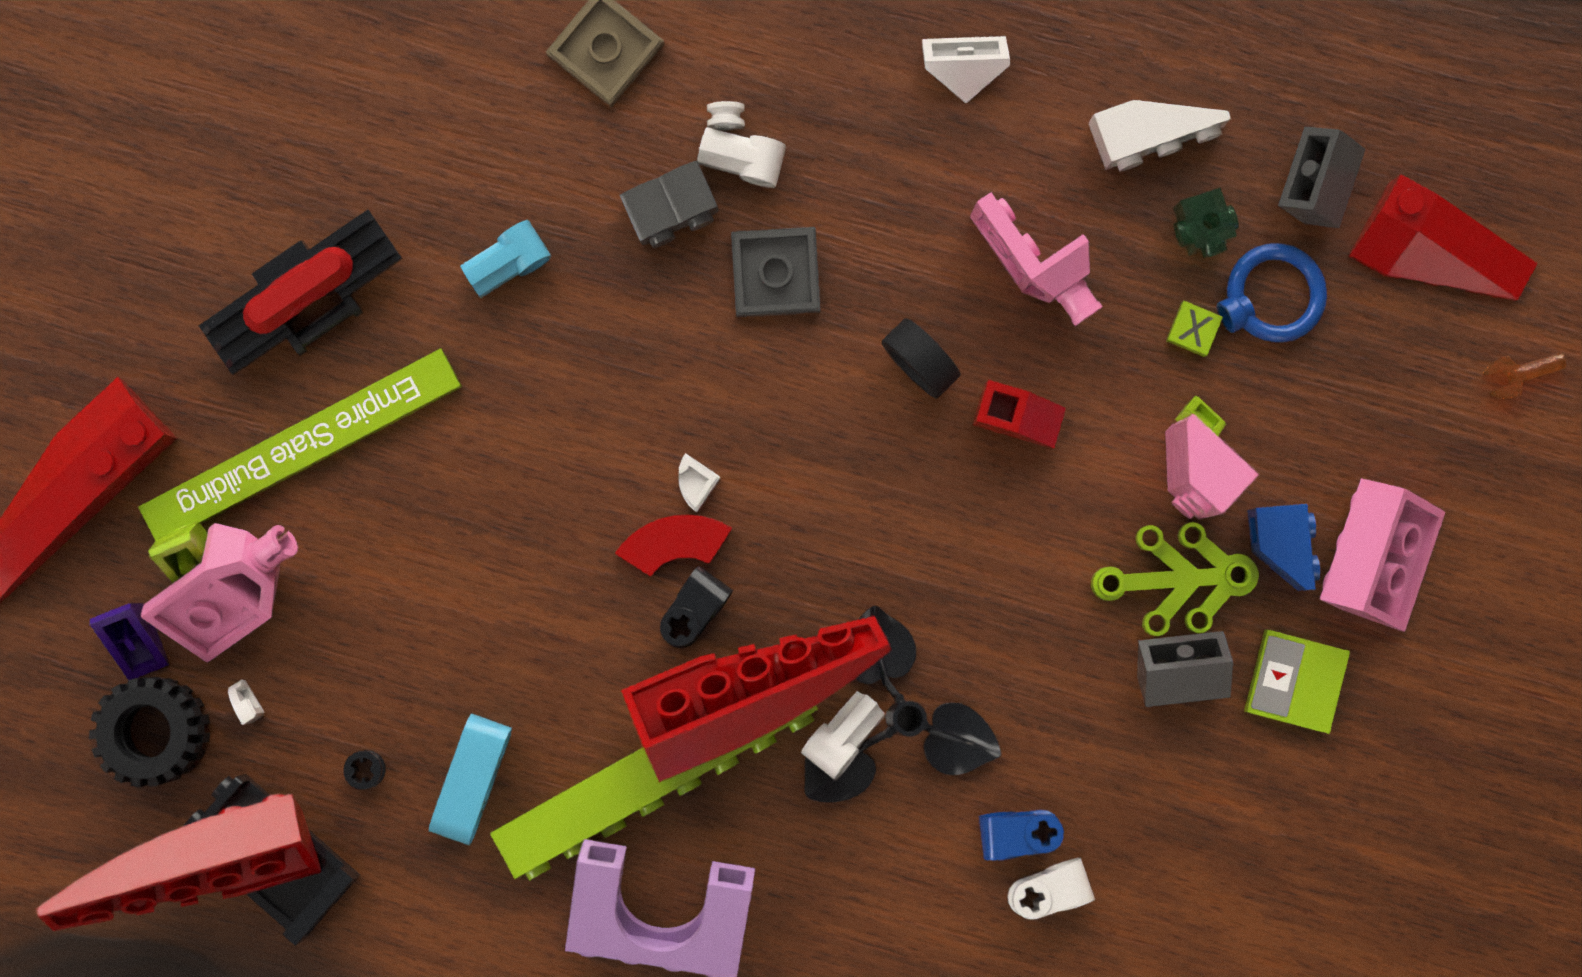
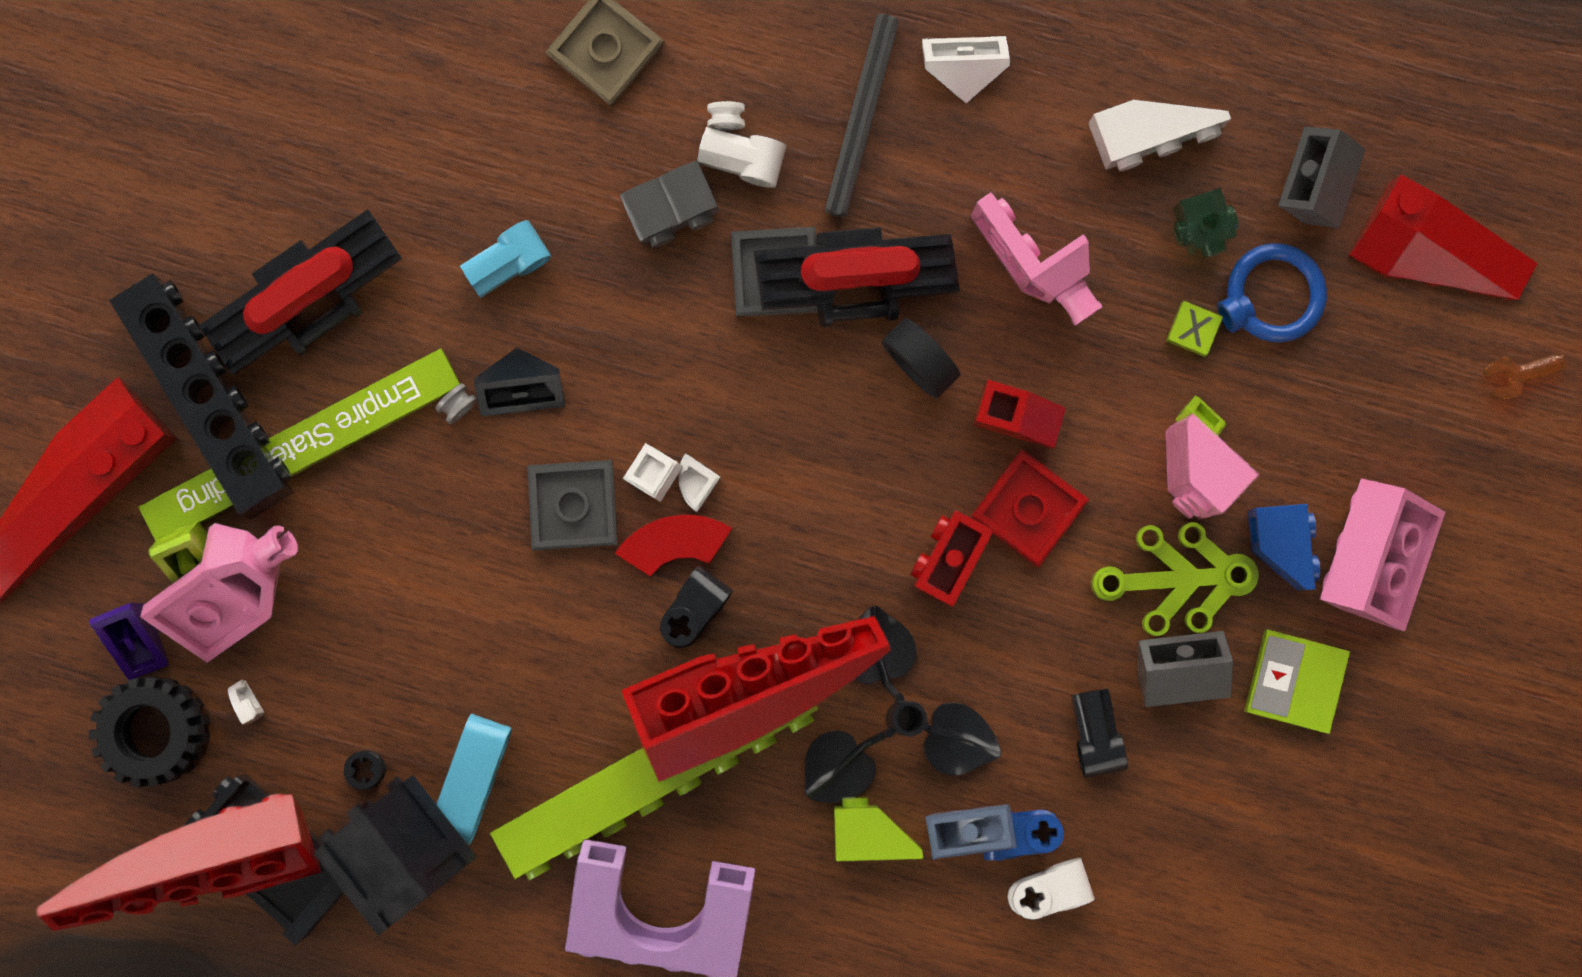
white piece [801,691,885,780] -> none
none -> black brick [109,273,294,520]
none -> black container [313,775,477,936]
none -> light grey bush [435,383,478,425]
none -> black slope [474,347,565,416]
none -> dark grey tile [527,460,618,551]
none -> white tile [623,443,683,502]
none -> black piece [754,227,960,327]
none -> dark grey axle [825,14,898,218]
none -> lime slope [834,797,923,861]
none -> red brick [910,510,994,607]
none -> sand blue slope [925,804,1017,859]
none -> red tile [970,449,1089,568]
none -> black piece [1071,688,1128,778]

